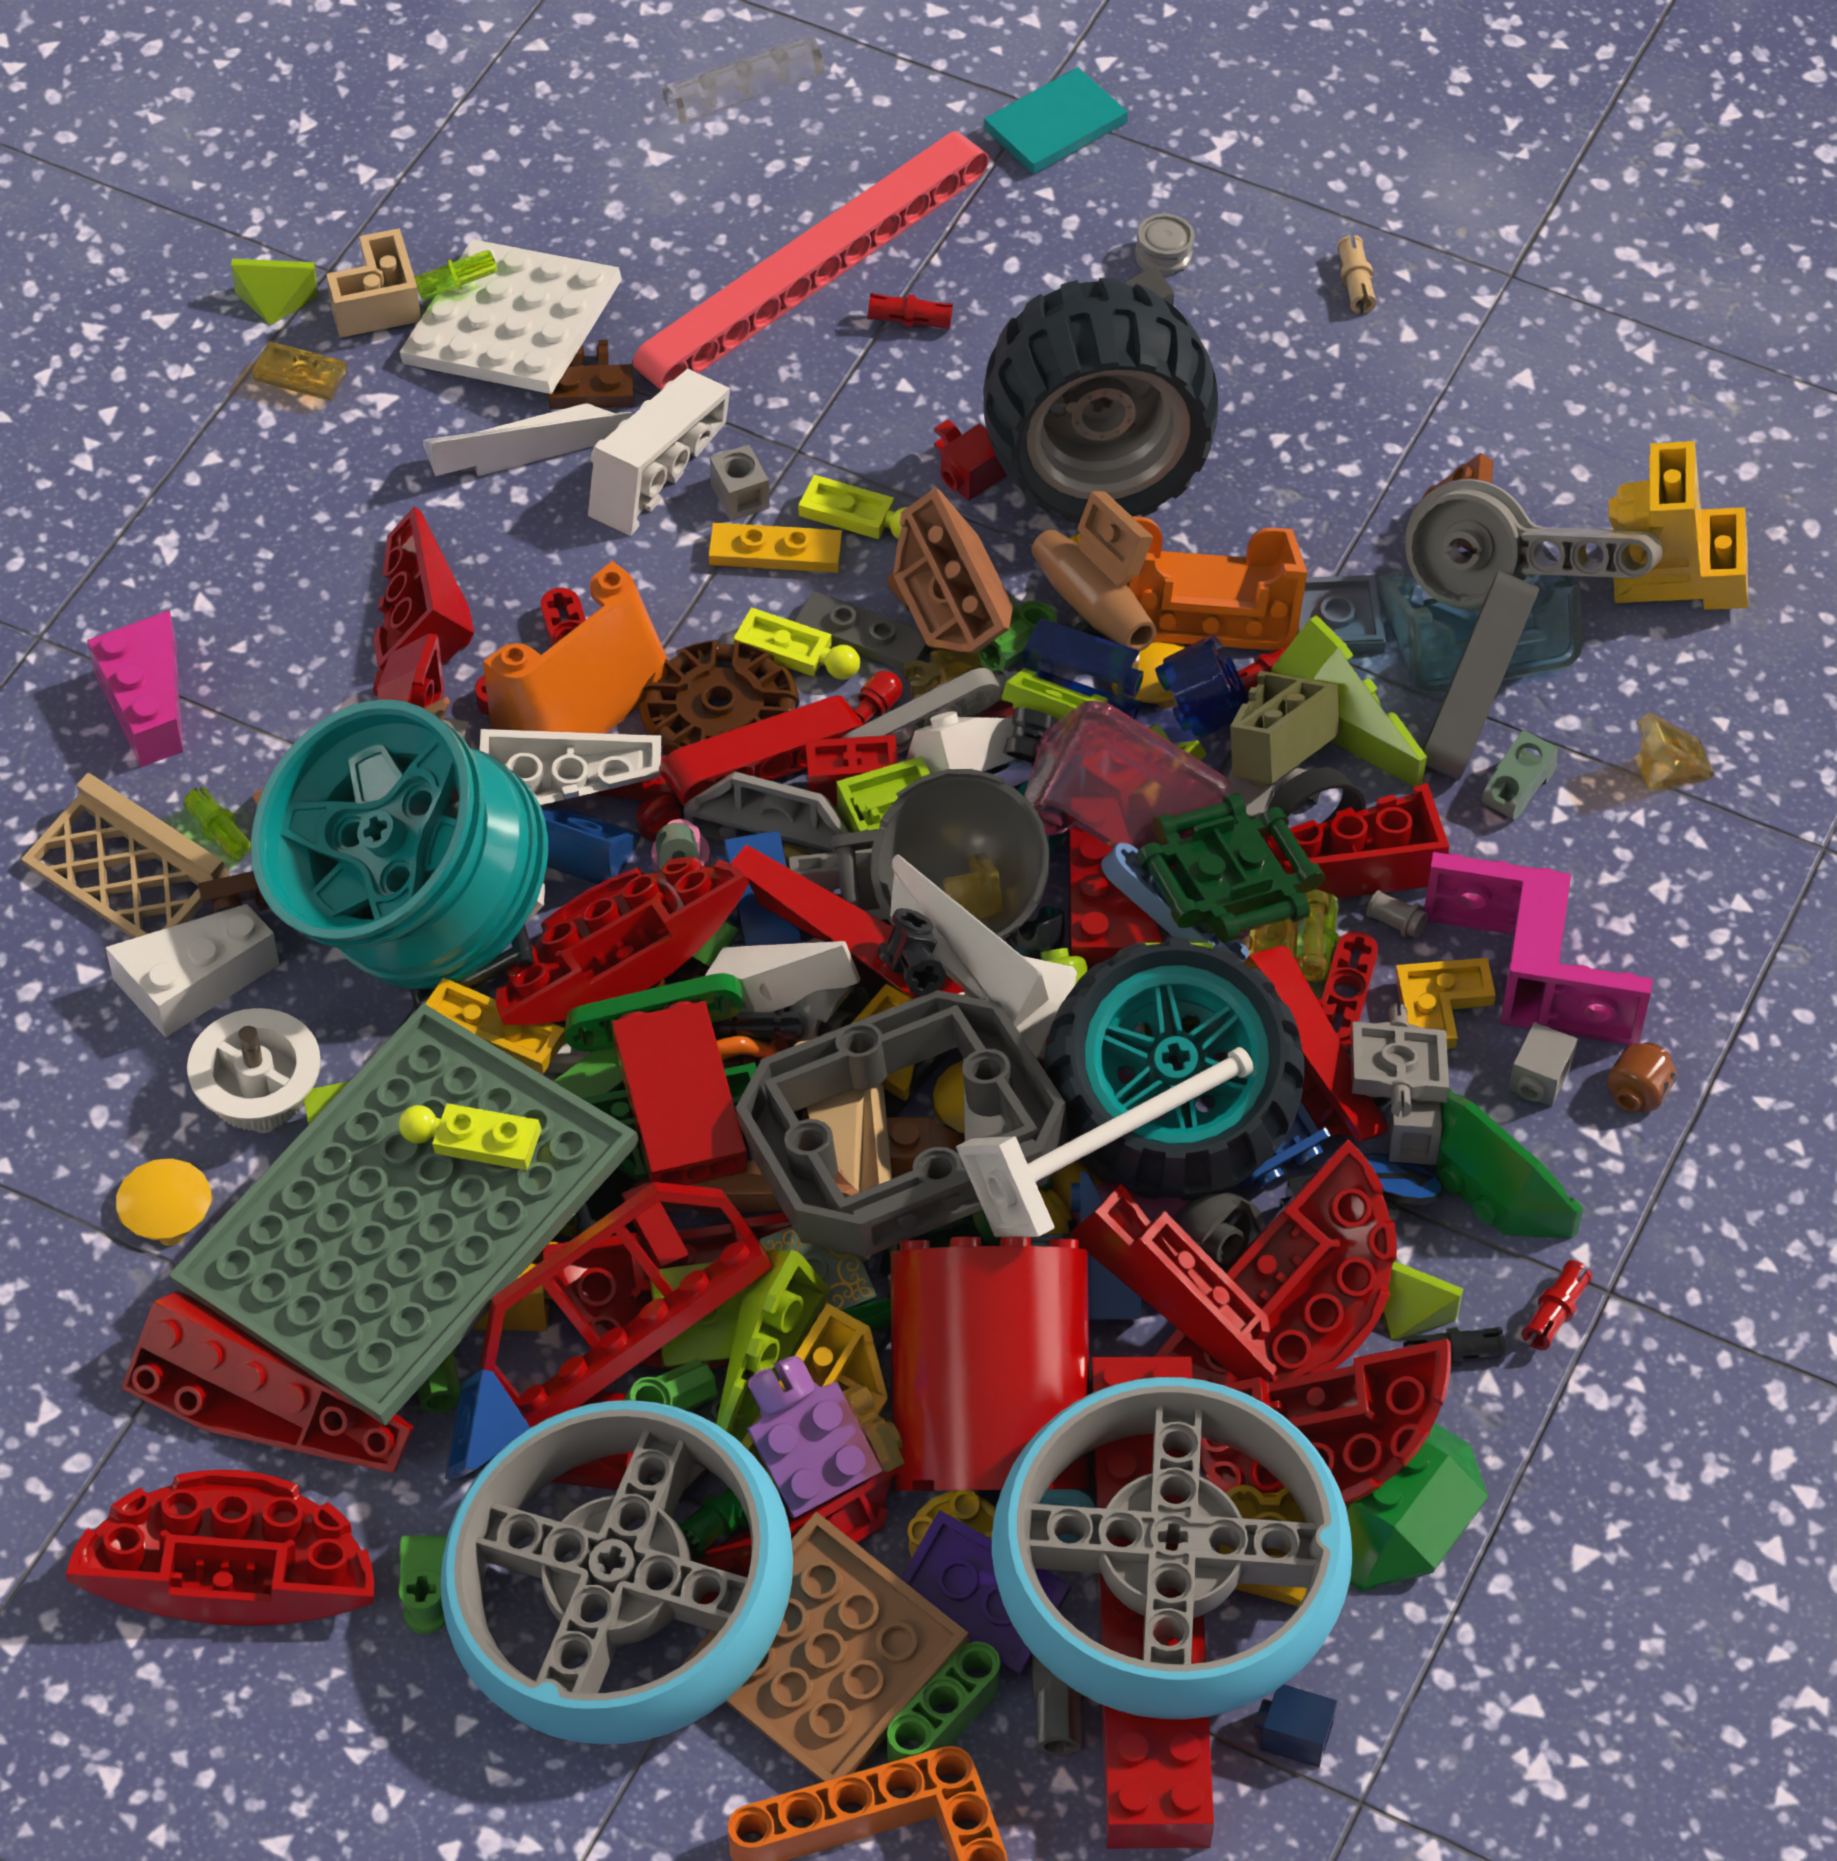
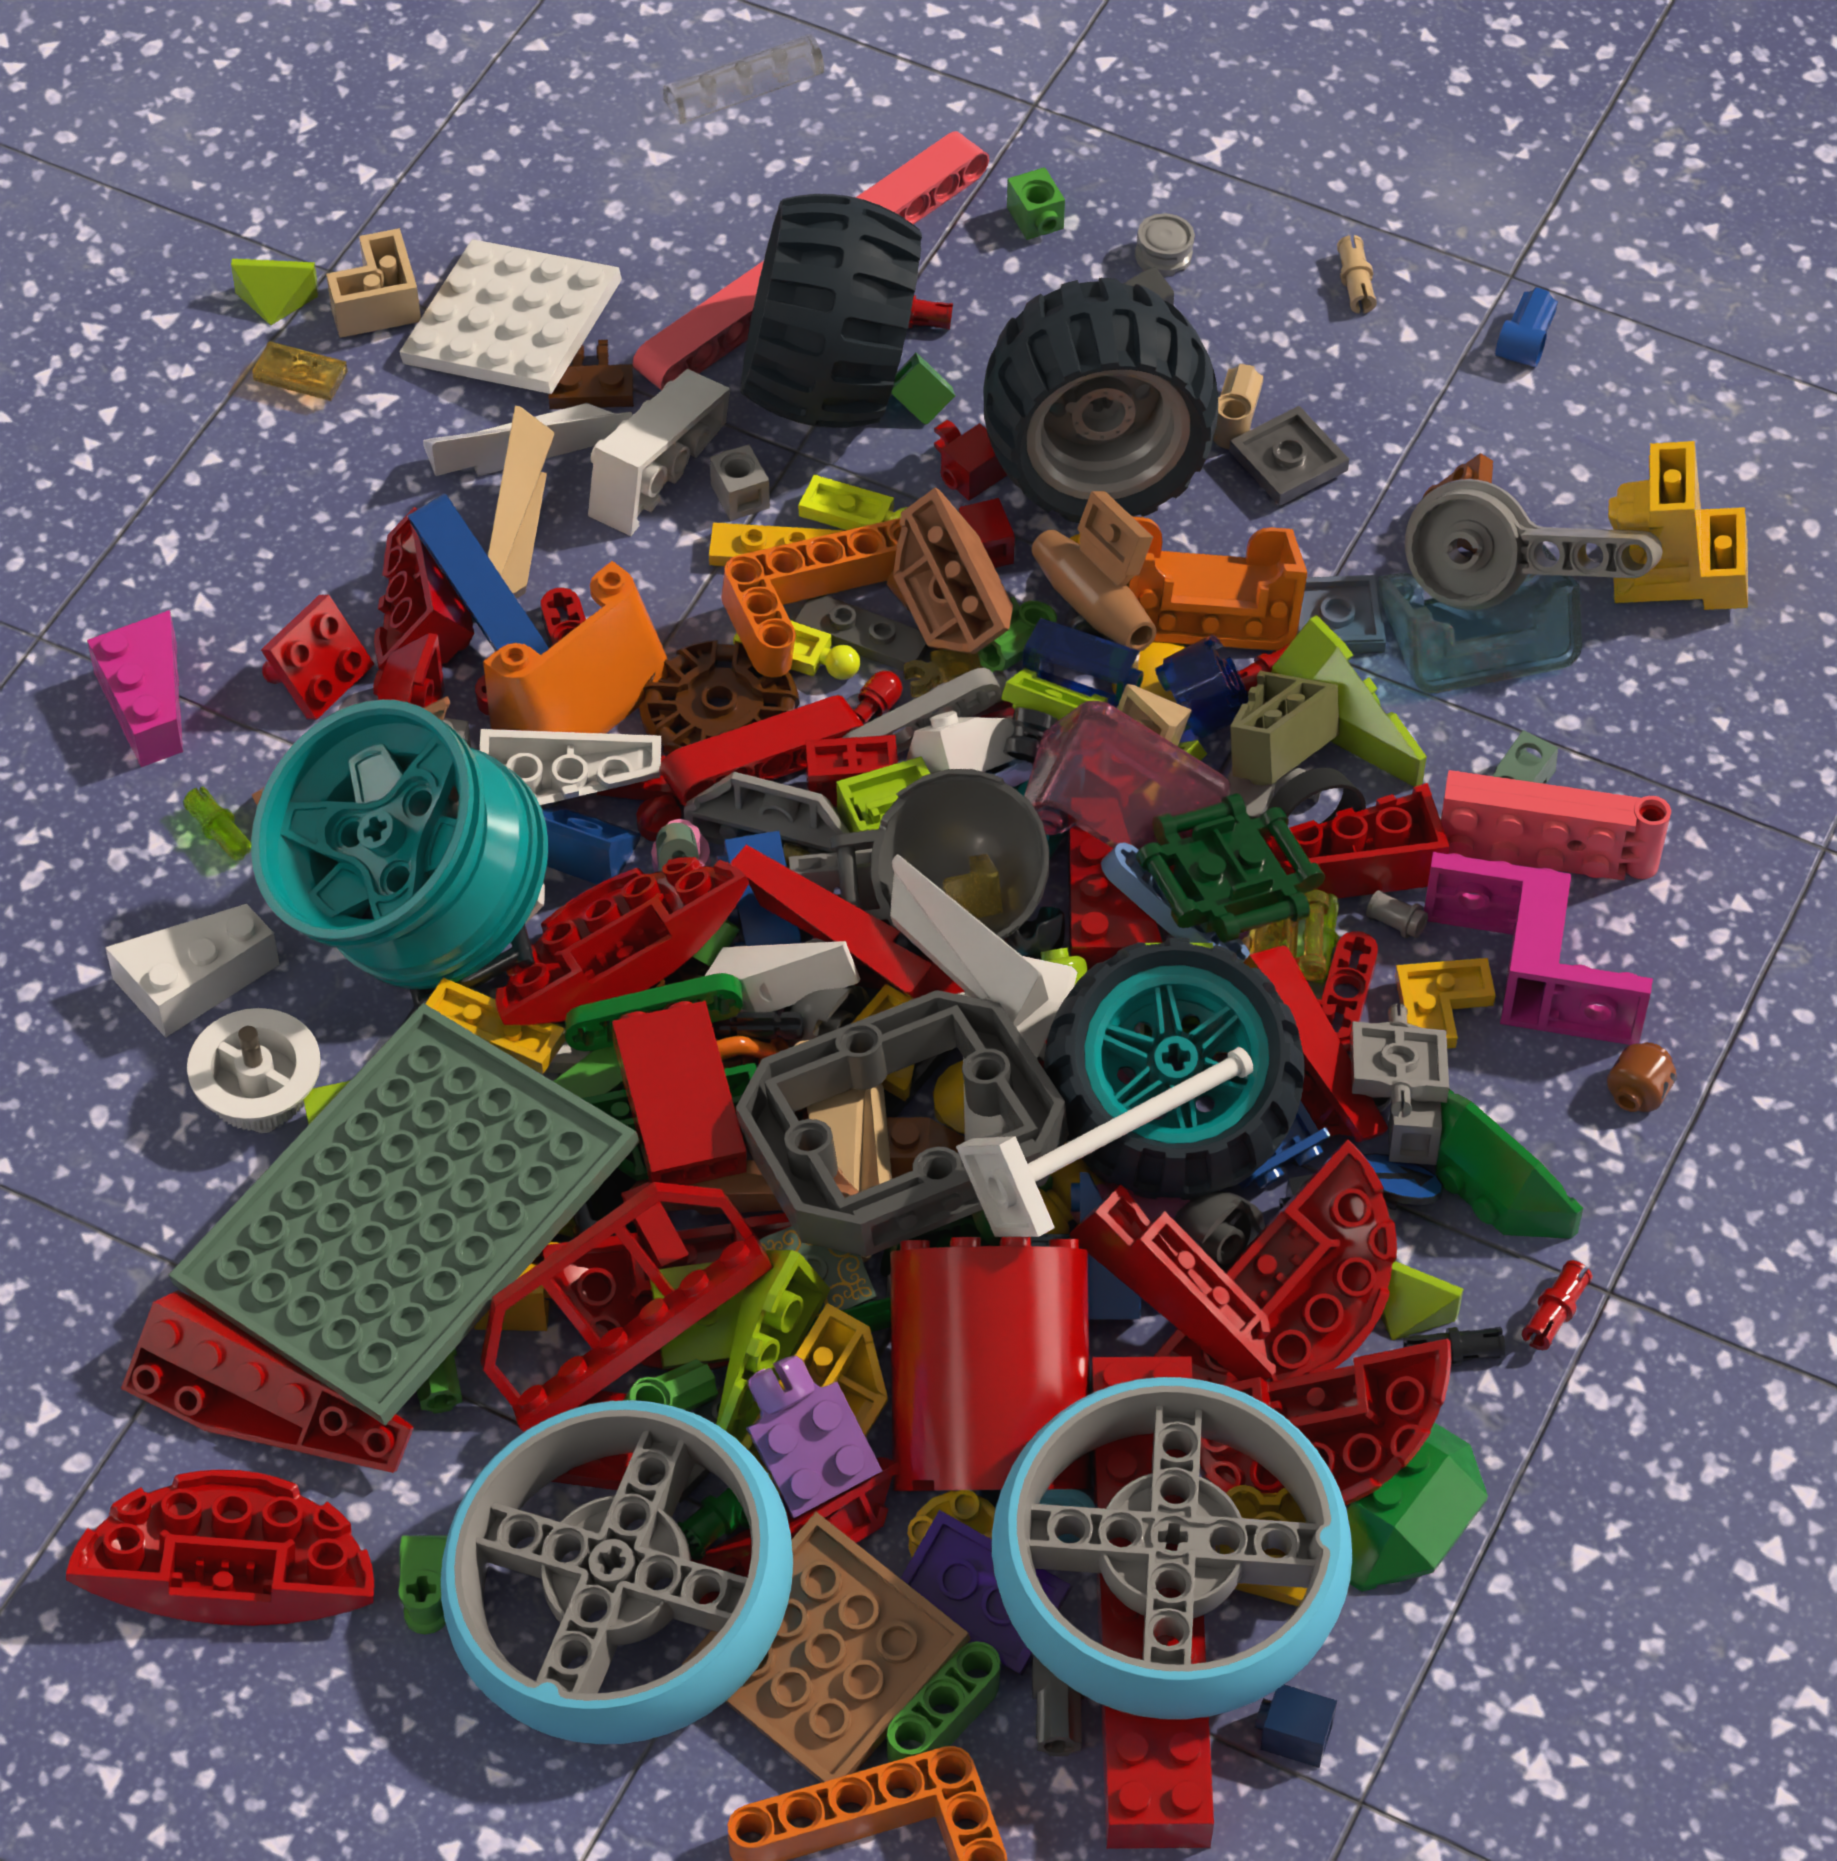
tan fence [21,772,230,939] -> none
yellow dish [116,1158,212,1246] -> none
reddish brown hinge [198,871,270,913] -> none
neon yellow plate [399,1103,541,1170] -> none
clear neon green axle [414,250,497,301] -> none
blue slope [444,1369,531,1481] -> none
clear yellow plate [842,1383,905,1472] -> none
black connector [877,908,946,995] -> none
teal tile [984,67,1128,175] -> none
dark grey beam [1423,570,1539,780] -> none
light grey brick [1508,1022,1578,1107] -> none
clear yellow slope [1635,712,1715,790] -> none
none -> red plate [261,595,375,720]
none -> blue beam [407,493,549,655]
none -> tan wedge [488,406,554,599]
none -> orange beam [721,518,902,677]
none -> black wheel [740,194,922,428]
none -> bright green panel [891,353,955,424]
none -> red panel [959,498,1015,568]
none -> bright green brick [1007,167,1065,240]
none -> tan slope [1111,684,1191,766]
none -> tan piece [1213,364,1263,449]
none -> flat silver plate [1229,406,1350,506]
none -> coral hinge [1440,770,1671,881]
none -> blue piece [1495,287,1558,368]

